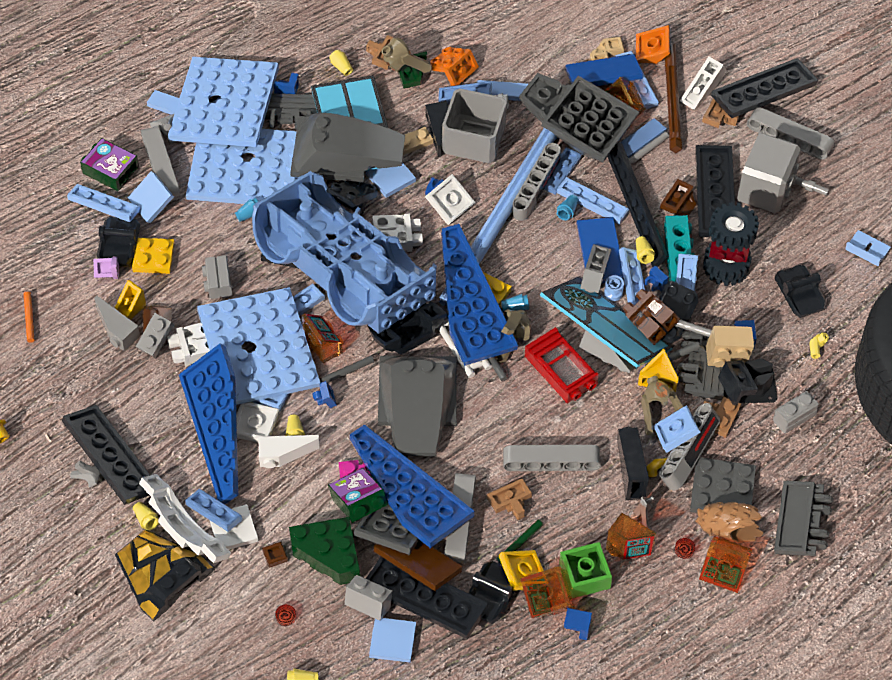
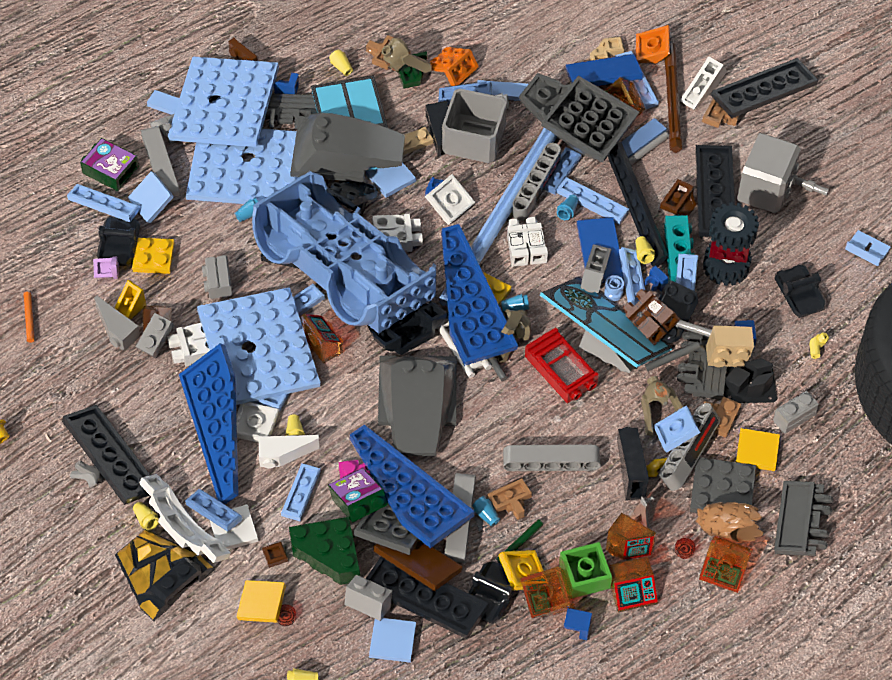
blue tile [313,381,337,408] -> none
dark grey bar [319,355,374,383] -> none
yellow slope [638,349,678,392] -> none
black panel [718,360,758,405] -> none
light grey beam [747,107,834,159] -> none
none -> reddish brown plate [228,37,258,61]
none -> yellow tile [236,580,286,623]
none -> light blue tile [281,463,321,521]
none -> dark azure cone [472,496,500,527]
none -> white hips [507,217,548,267]
none -> slope [608,557,658,612]
none -> yellow tile [736,428,780,471]

